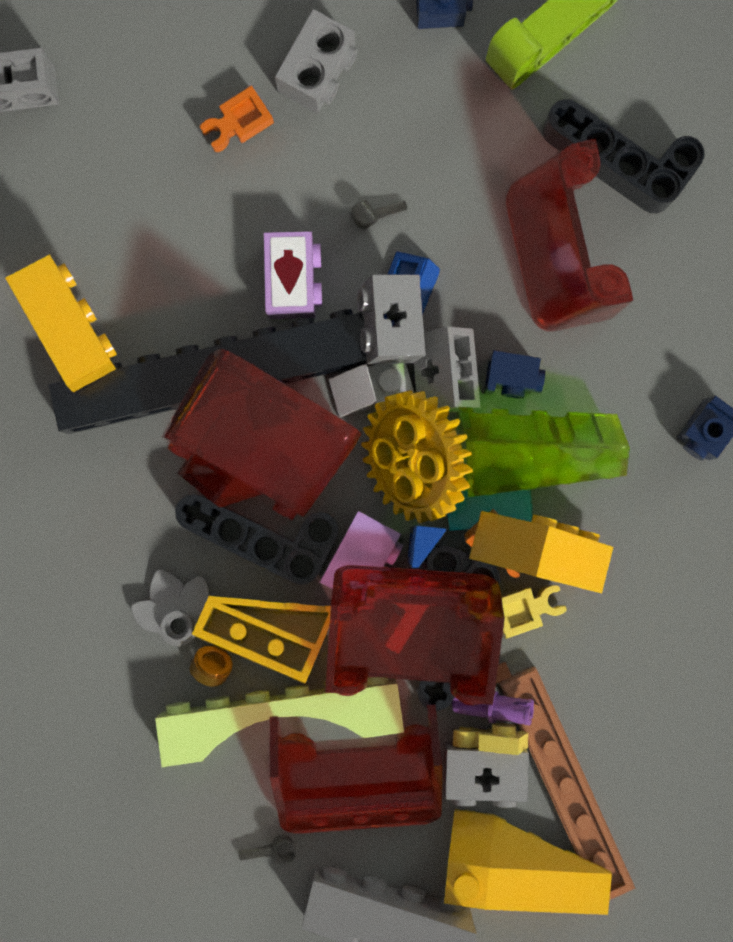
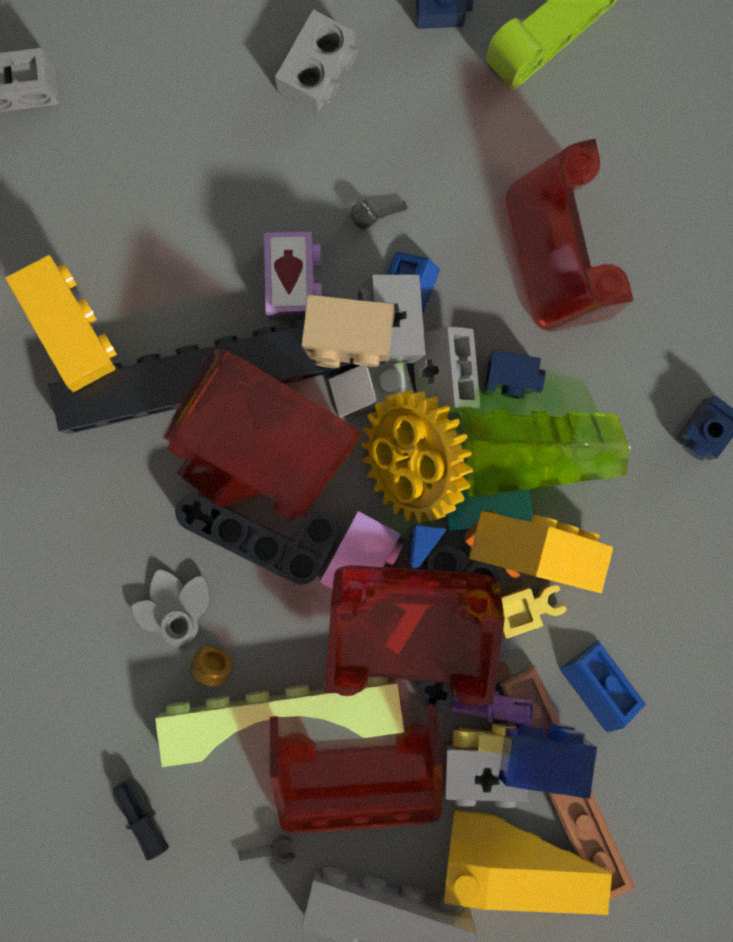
yellow wedge [192,596,338,684] -> none
orange plate [200,85,274,152] -> none
black beam [543,99,705,213] -> none
none -> black axle [113,779,169,861]
none -> tan brick [302,295,395,368]
none -> clear blue brick [498,723,597,799]
none -> blue slope [561,640,646,732]

